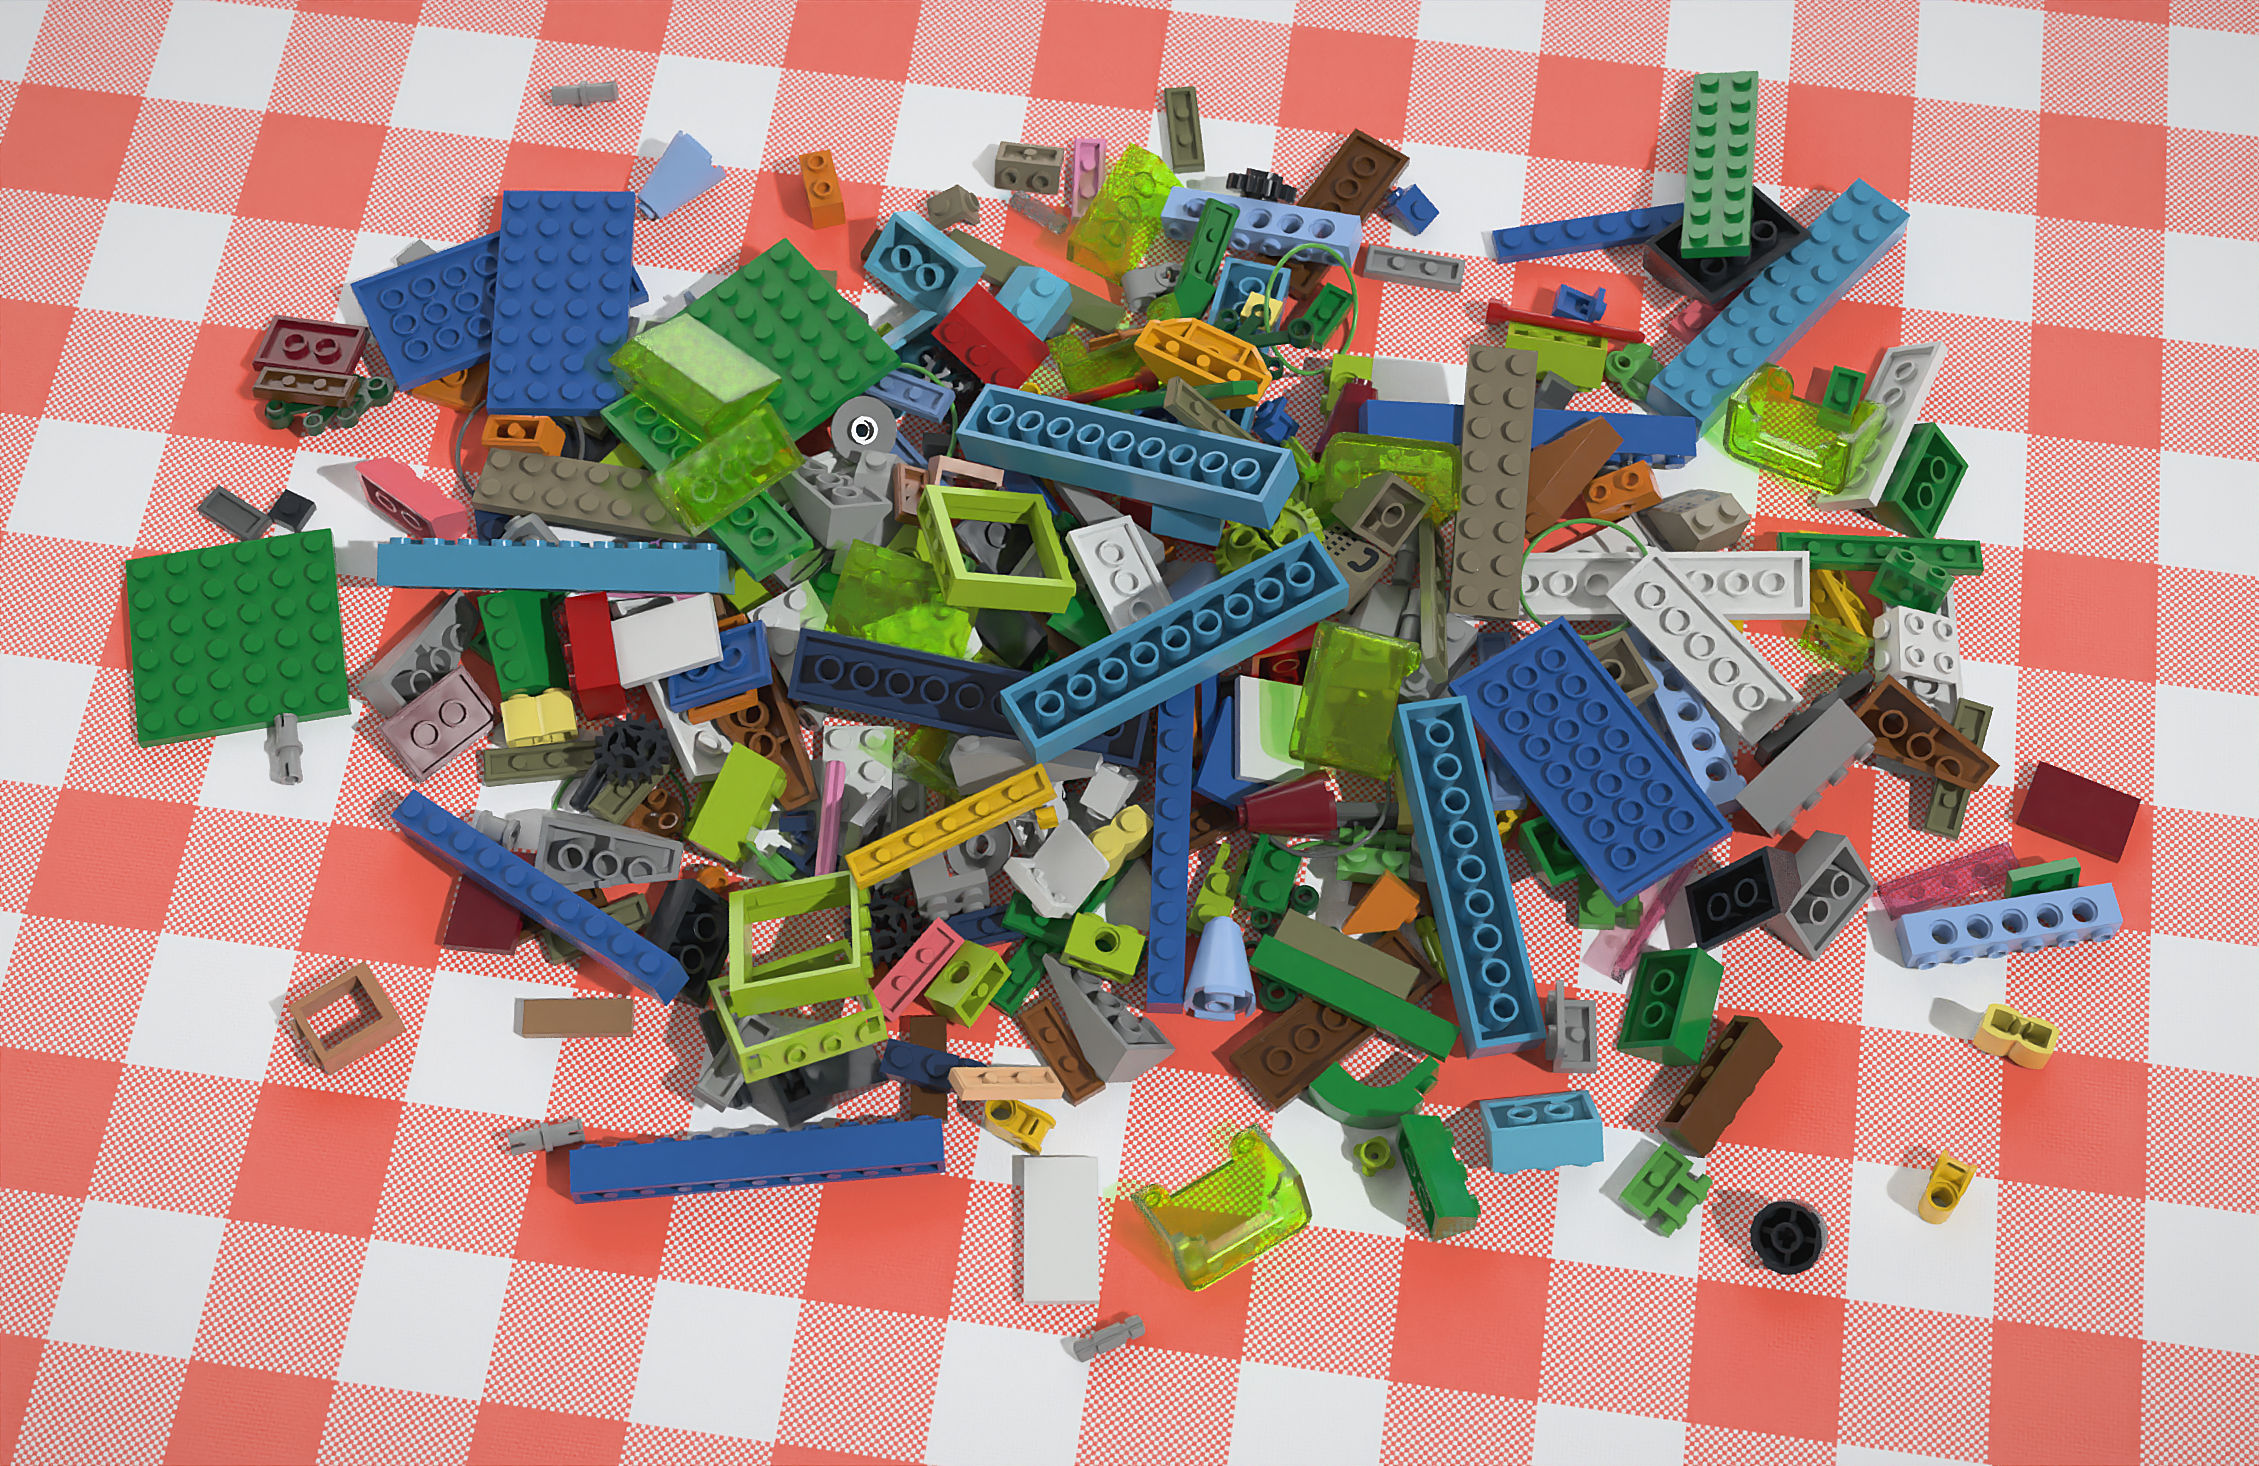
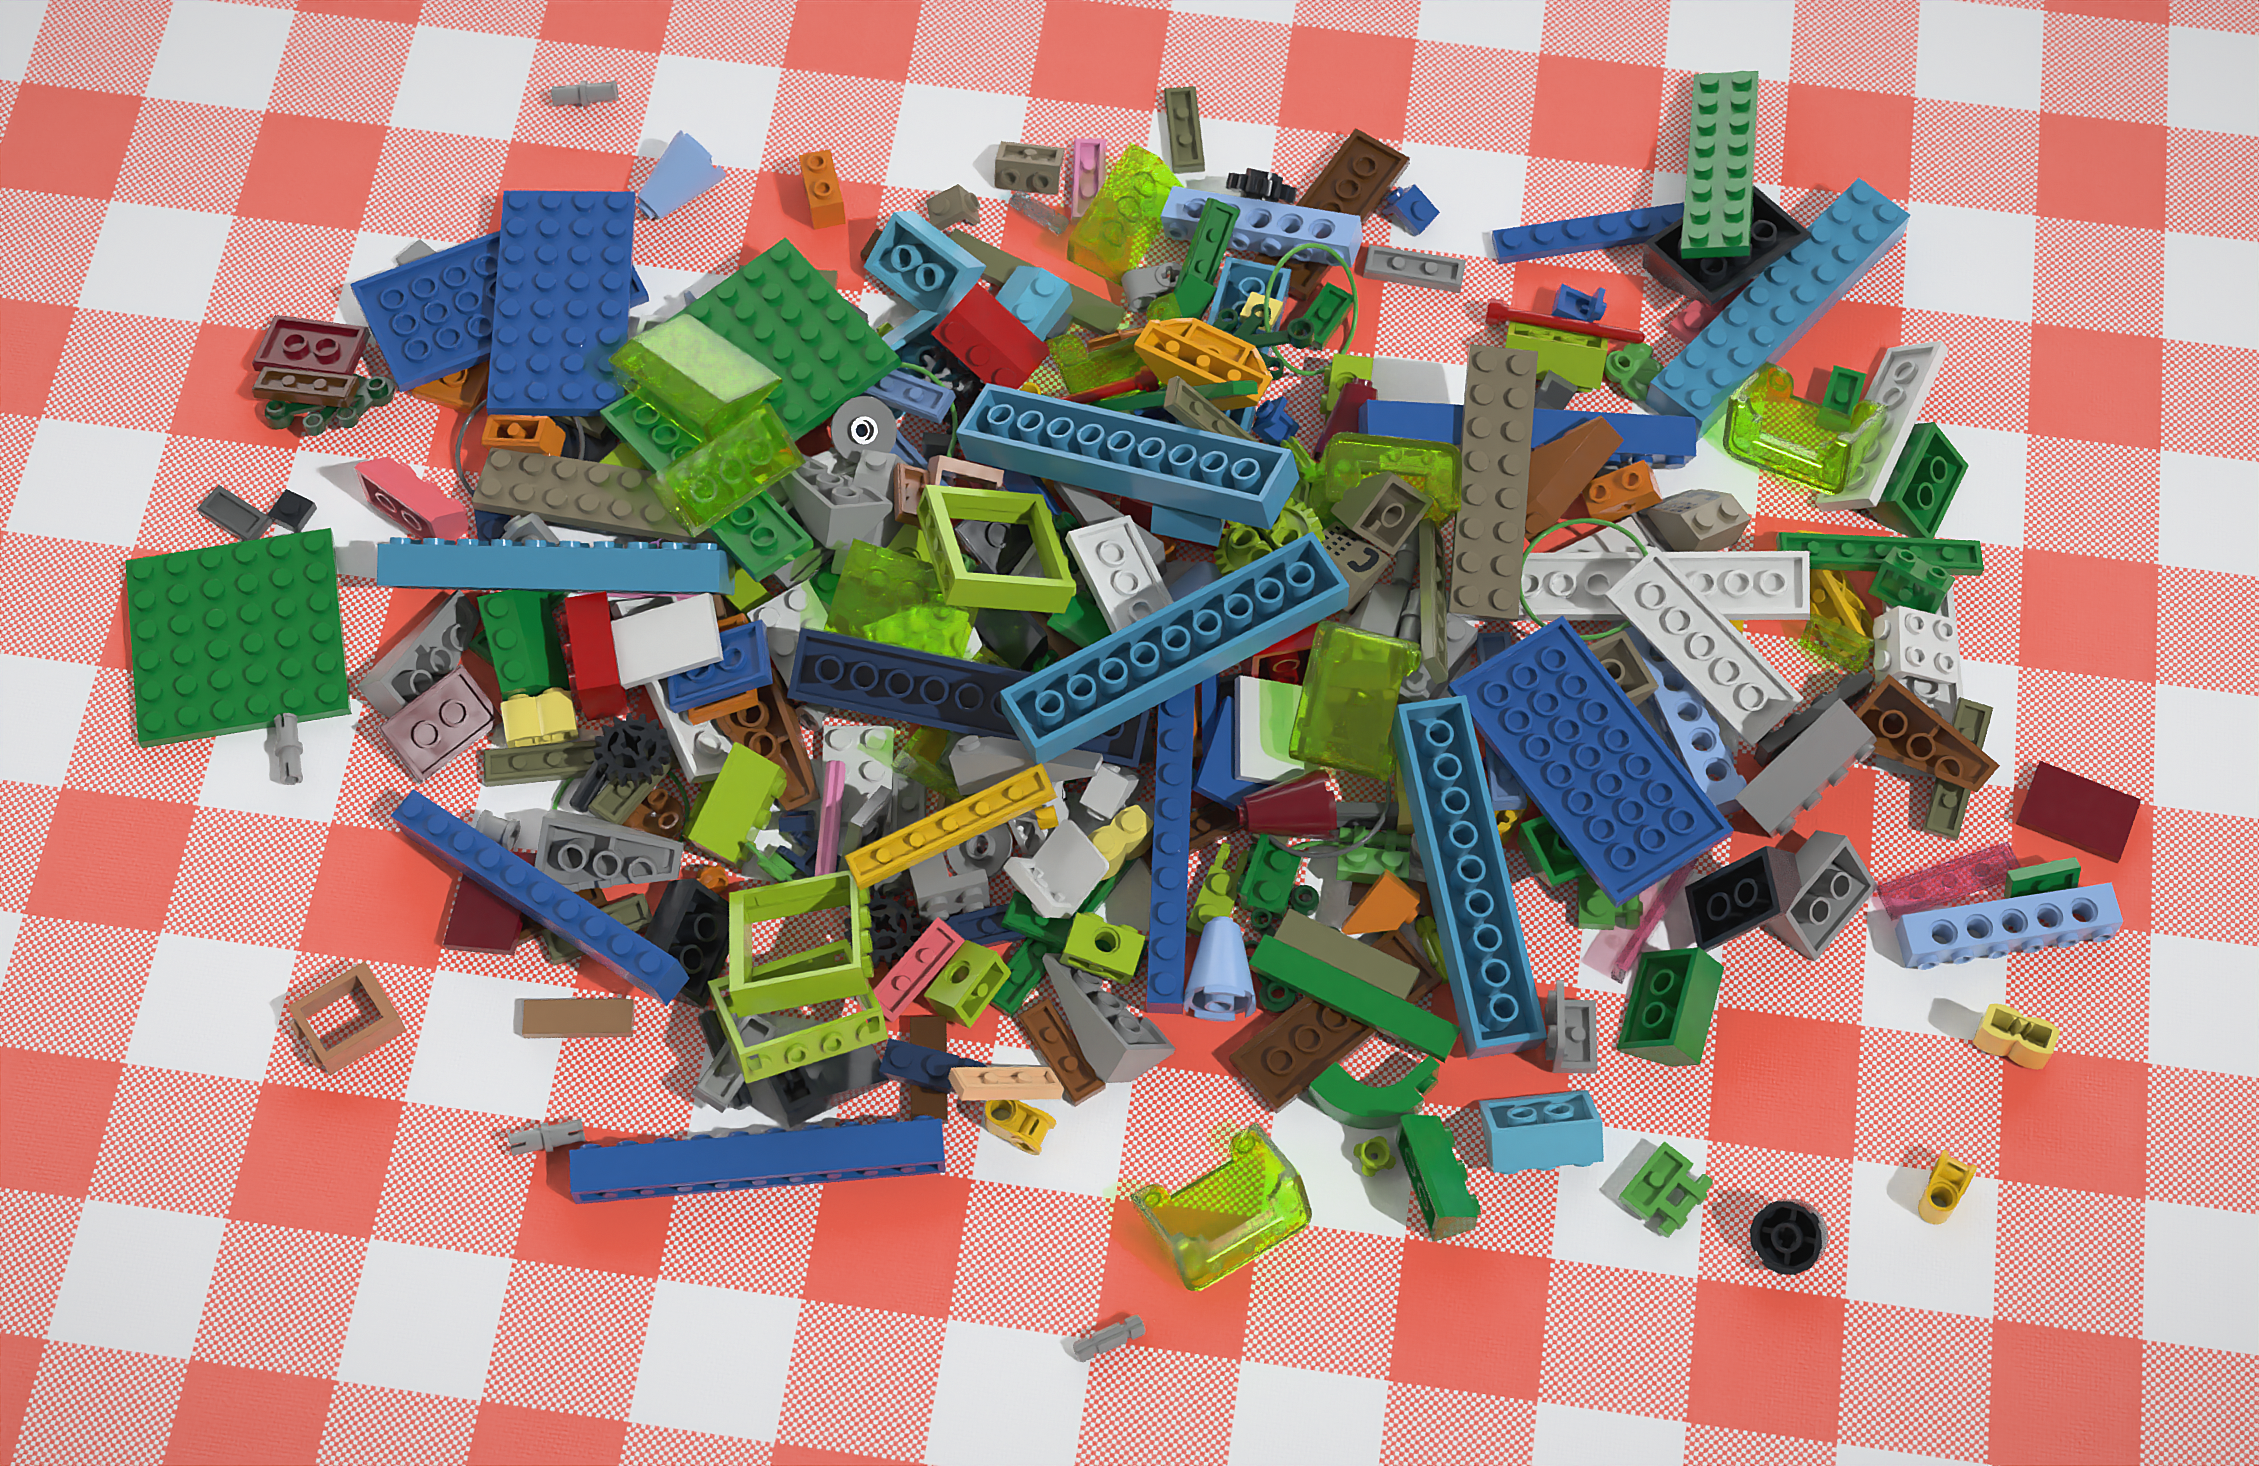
white tile [1024,1157,1099,1305] -> none
reddish brown brick [1655,1015,1783,1159] -> none

